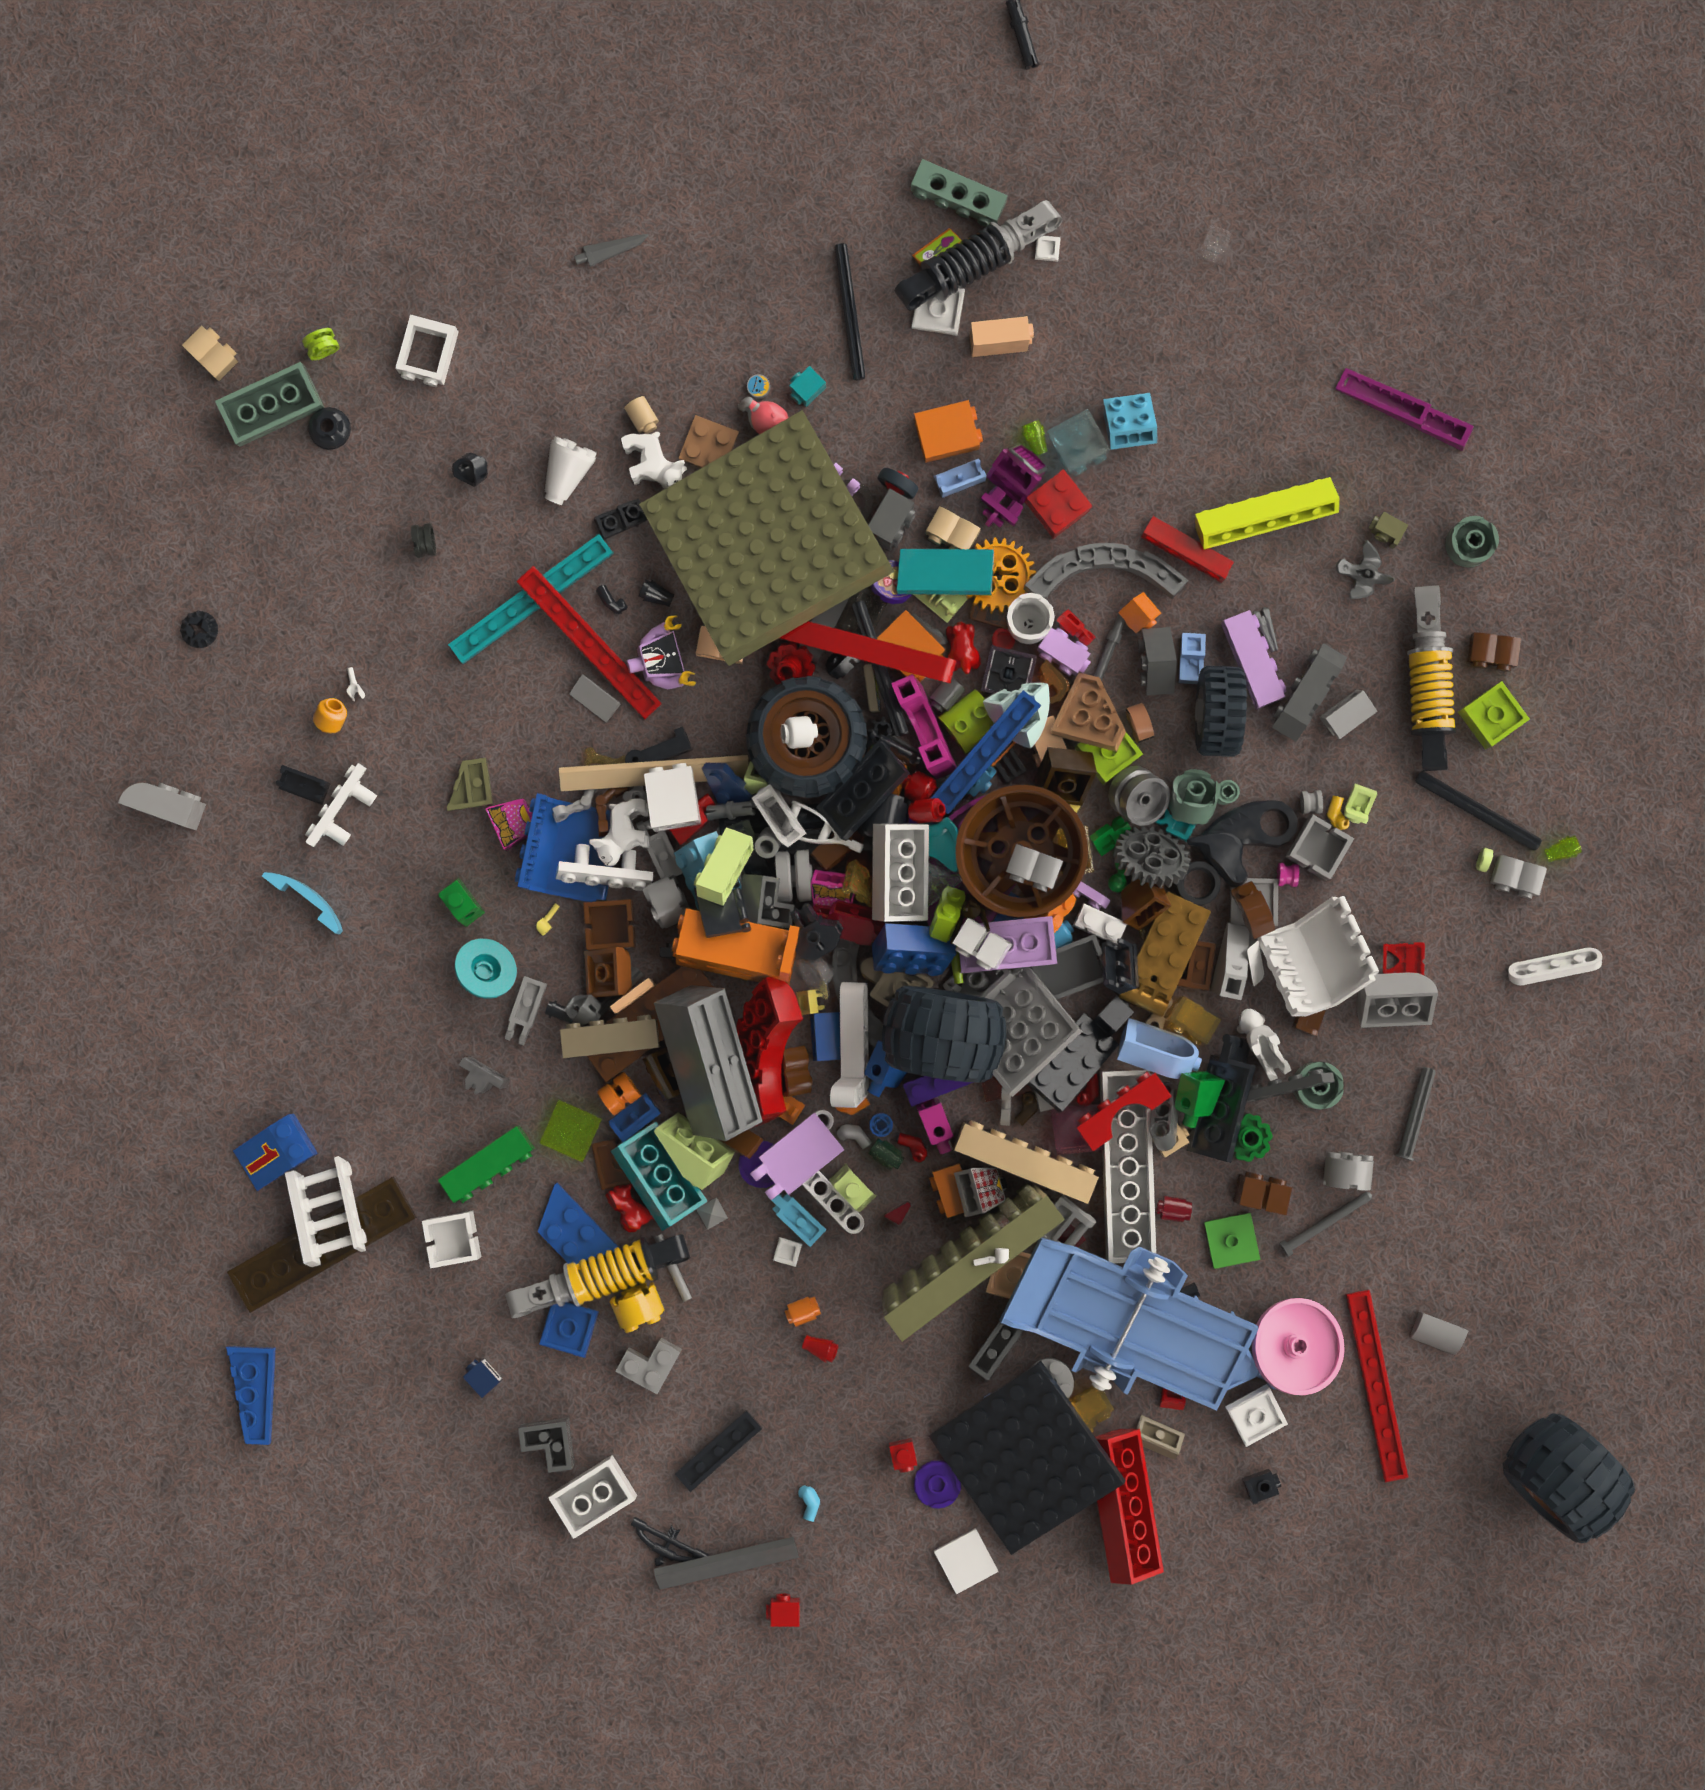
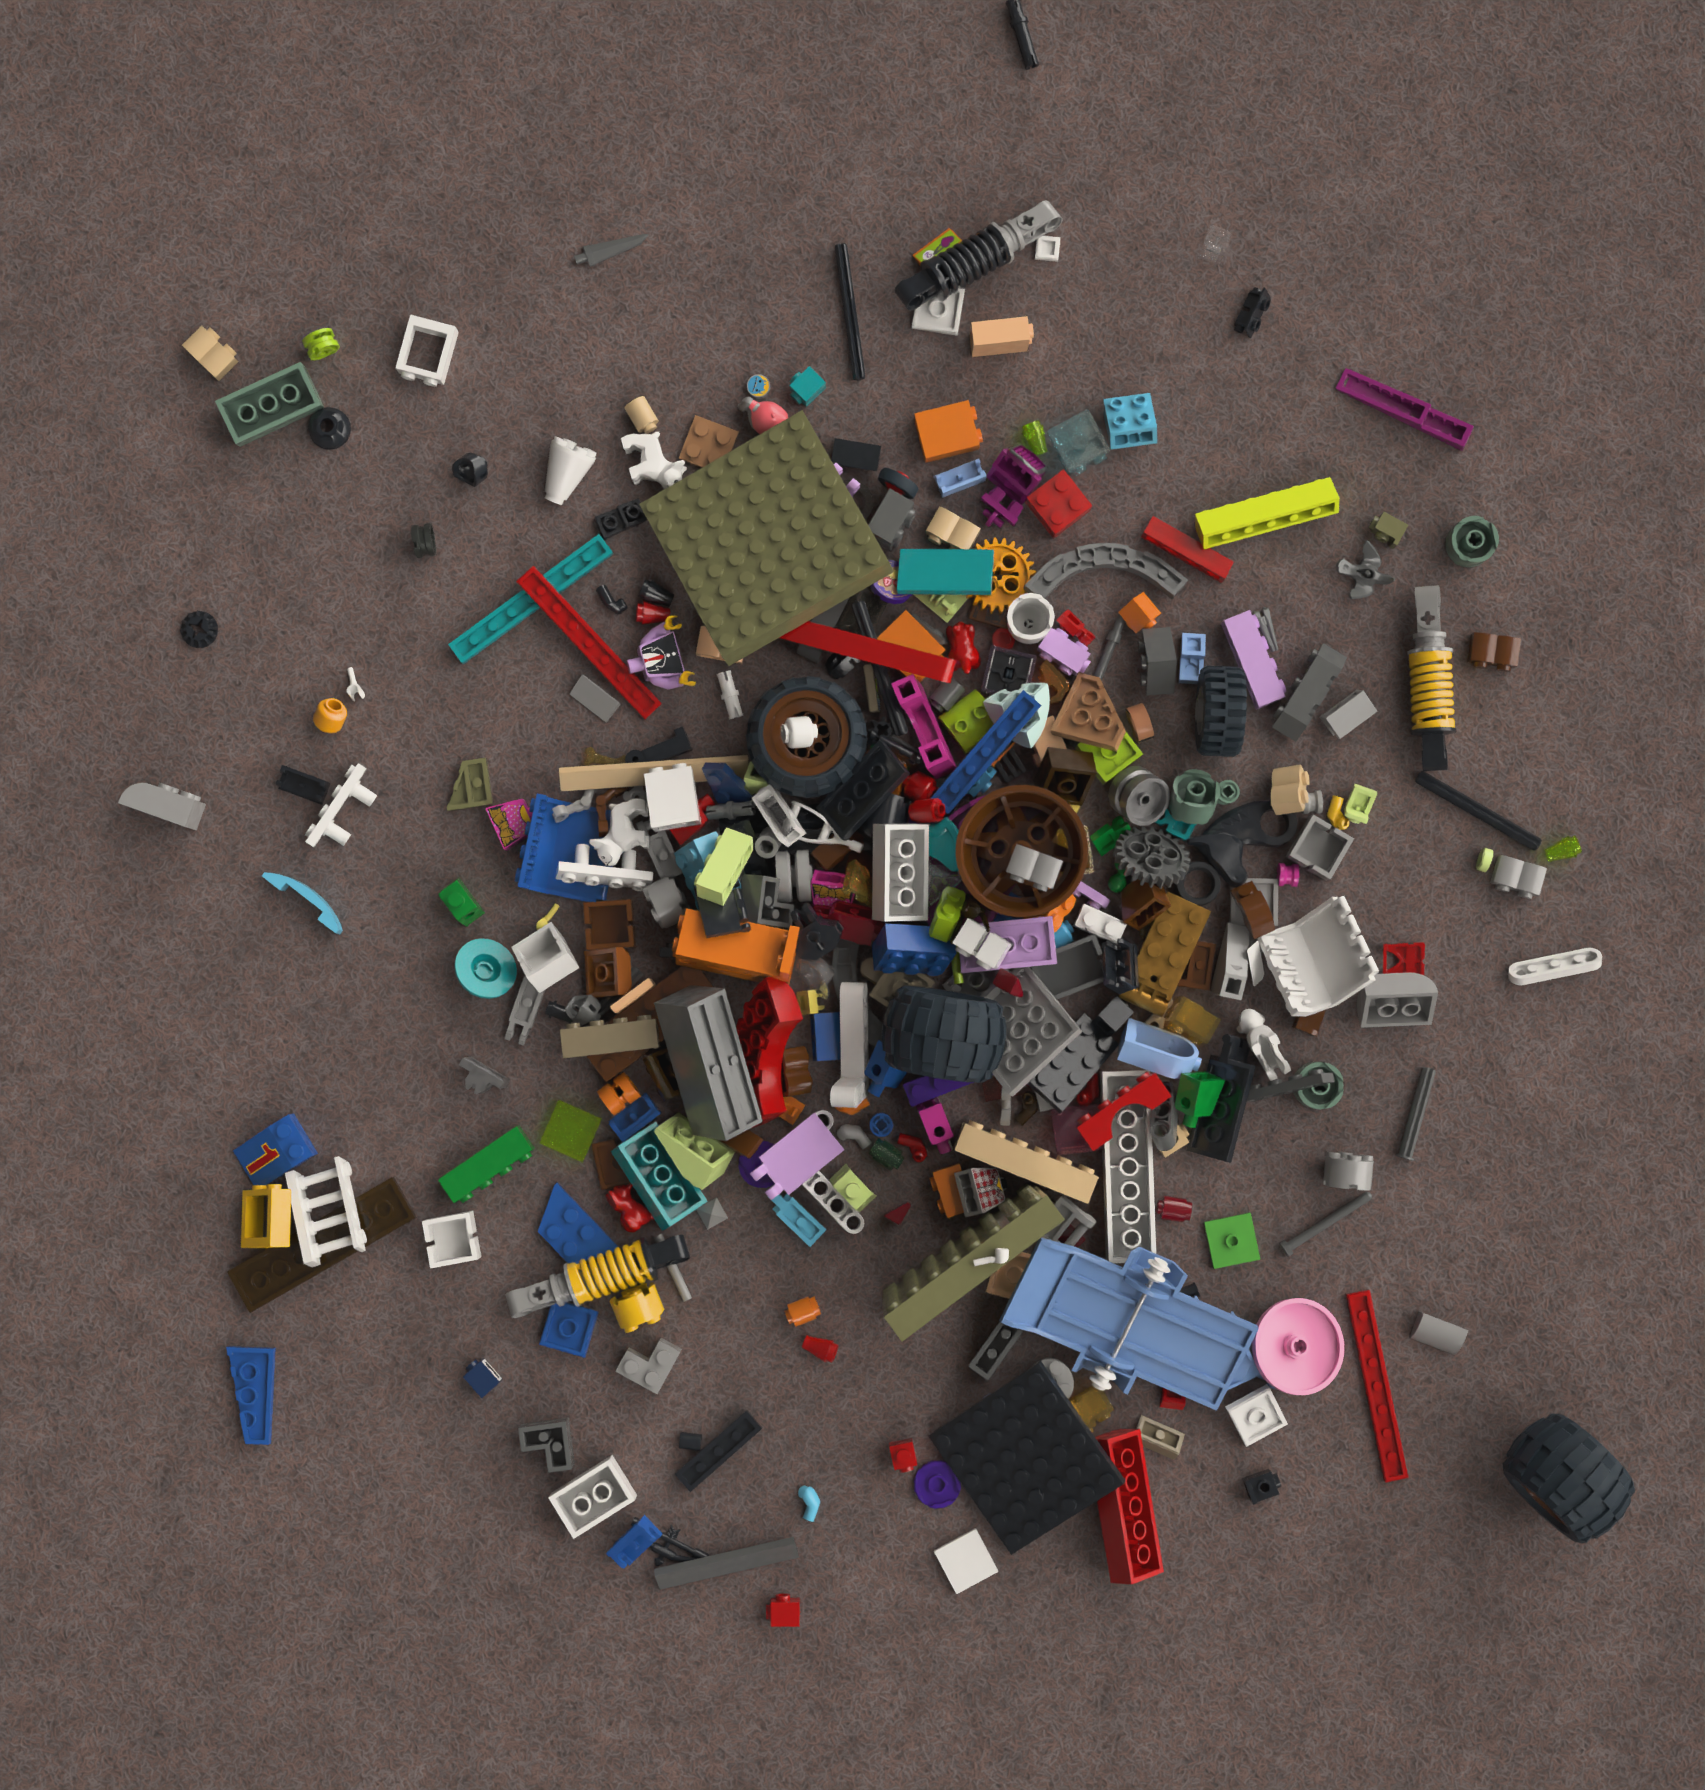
red plant [767,642,816,685] -> none
white tile [773,1237,802,1267] -> none
sand green brick [911,159,1008,227] -> none
reddish brown piece [1233,1171,1293,1216] -> none
green plant [1234,1113,1273,1162] -> none
lime container [1458,681,1530,750] -> none
none -> yellow window [241,1184,291,1248]
none -> white piece [511,922,580,993]
none -> blue hinge [606,1515,662,1569]
none -> red cone [636,601,670,625]
none -> black hinge [679,1432,702,1451]
none -> white pin [716,670,744,720]
none -> black hinge [831,438,882,471]
none -> dark red slope [993,968,1024,998]
none -> black hinge [1234,287,1271,338]
none -> tan brick [1271,765,1309,815]

